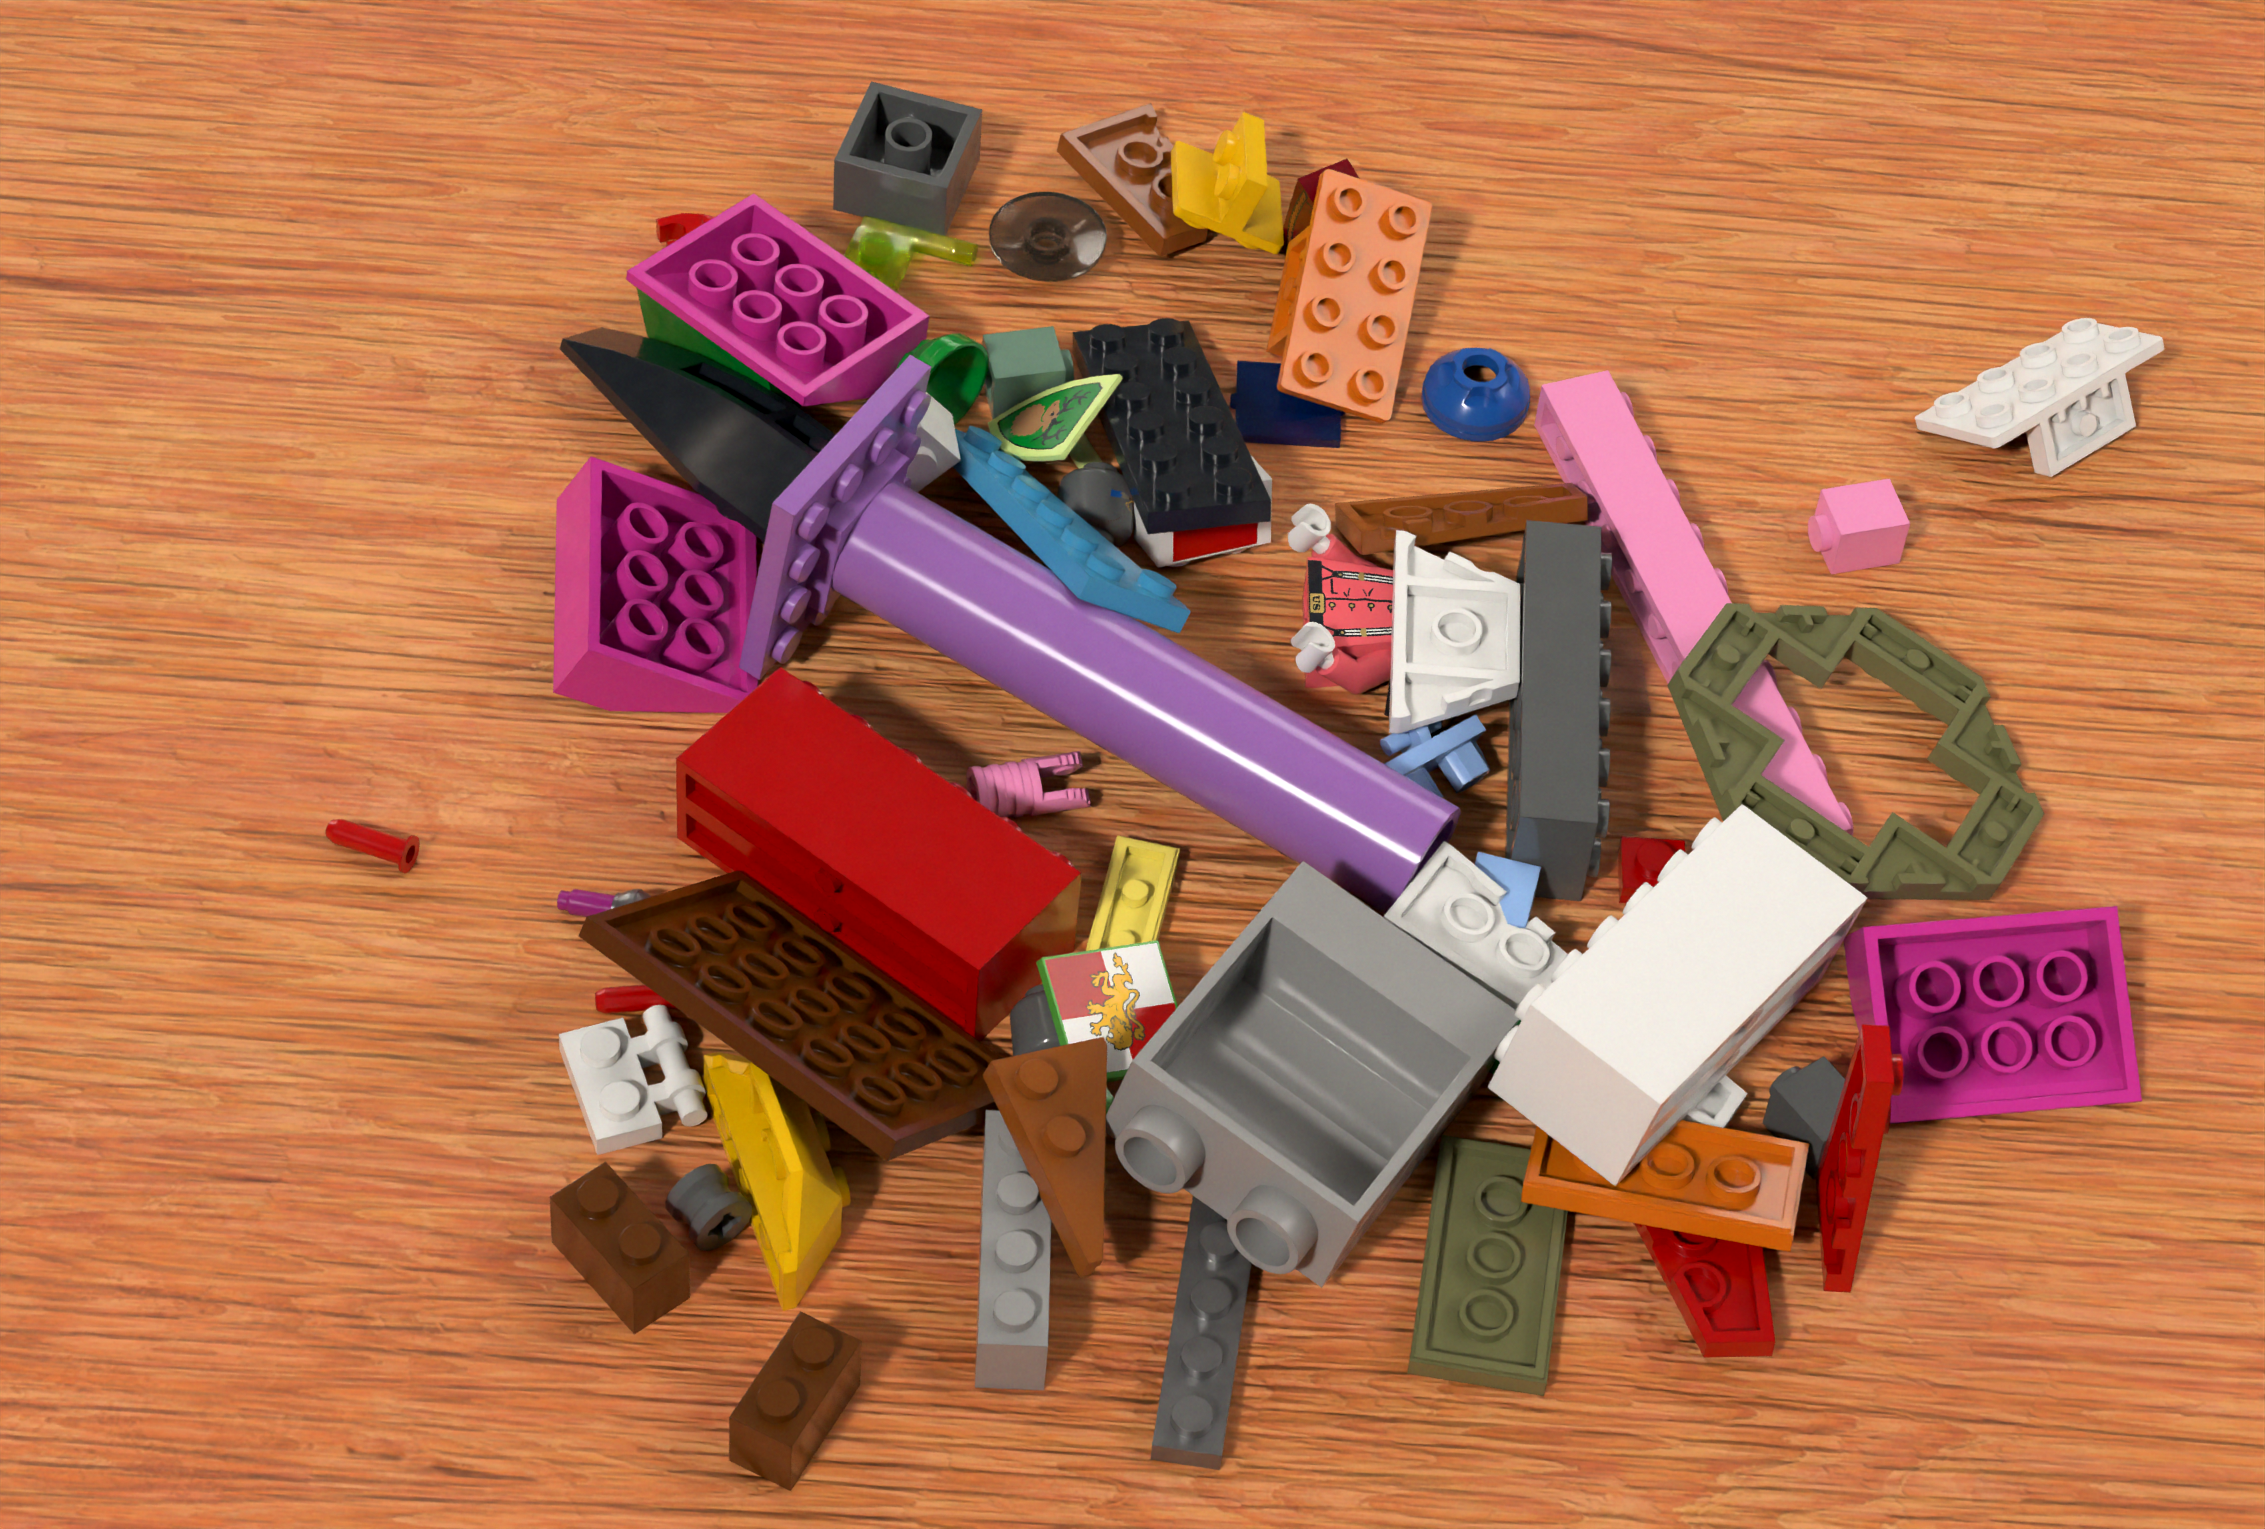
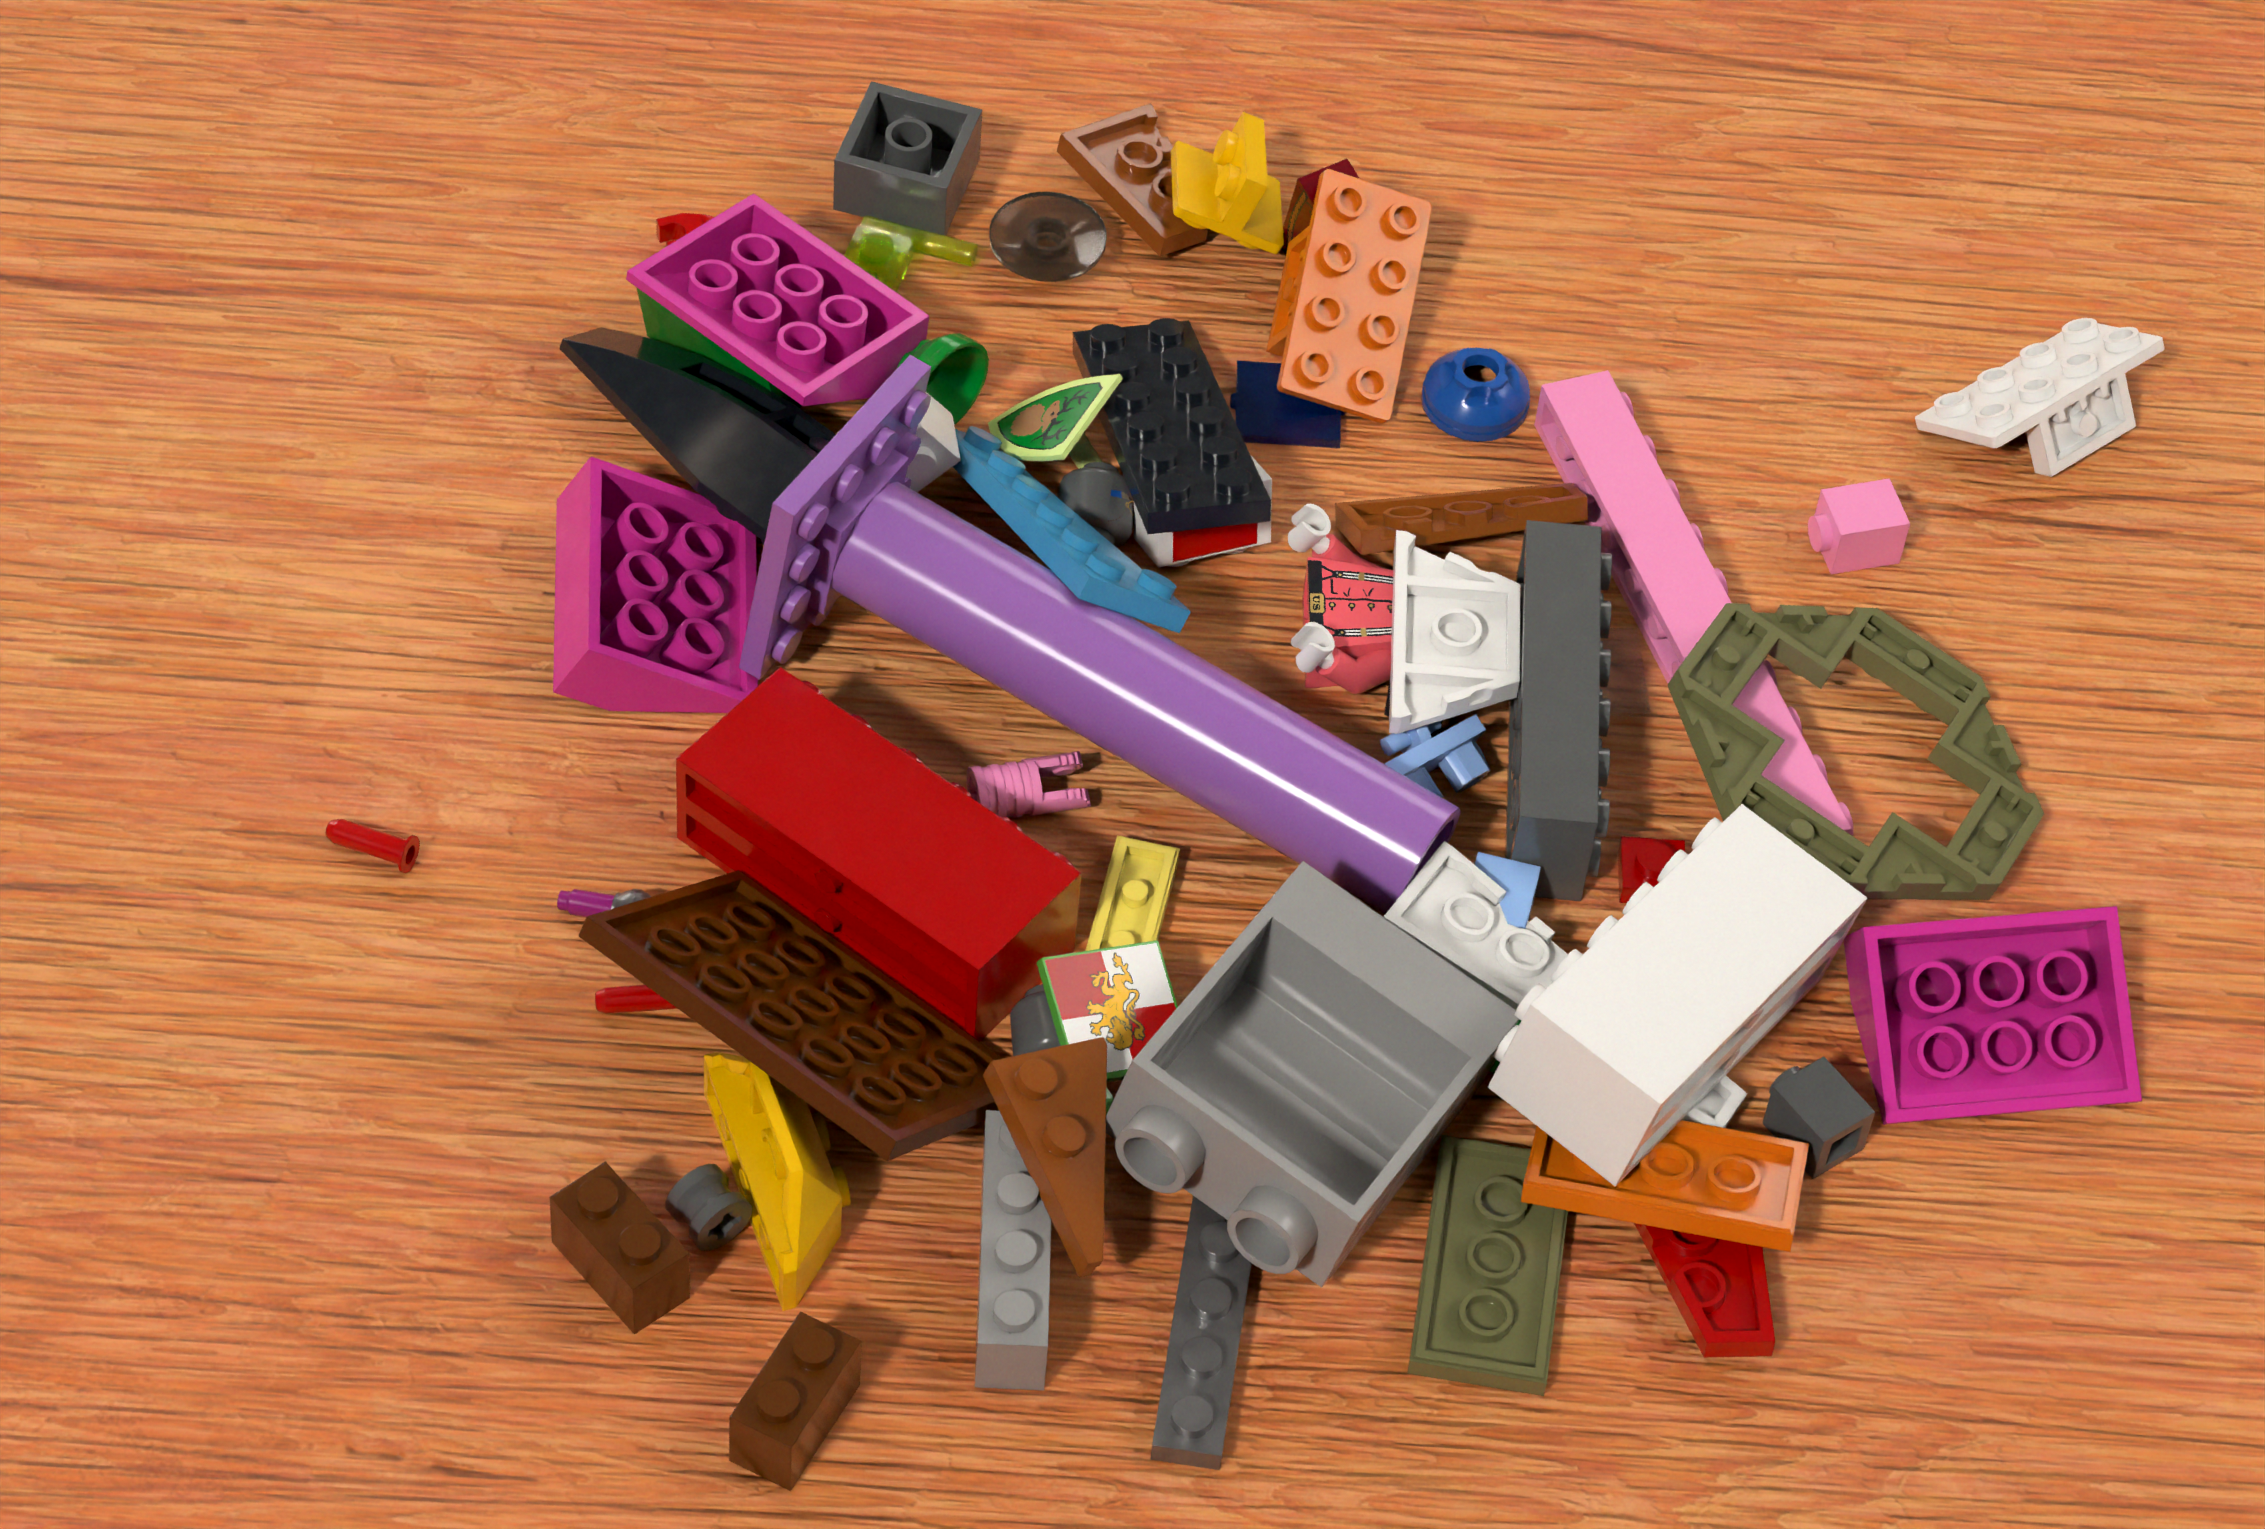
white plate [559,1005,707,1155] -> none
sand green brick [982,326,1074,419] -> none
red wing [1816,1024,1904,1293] -> none

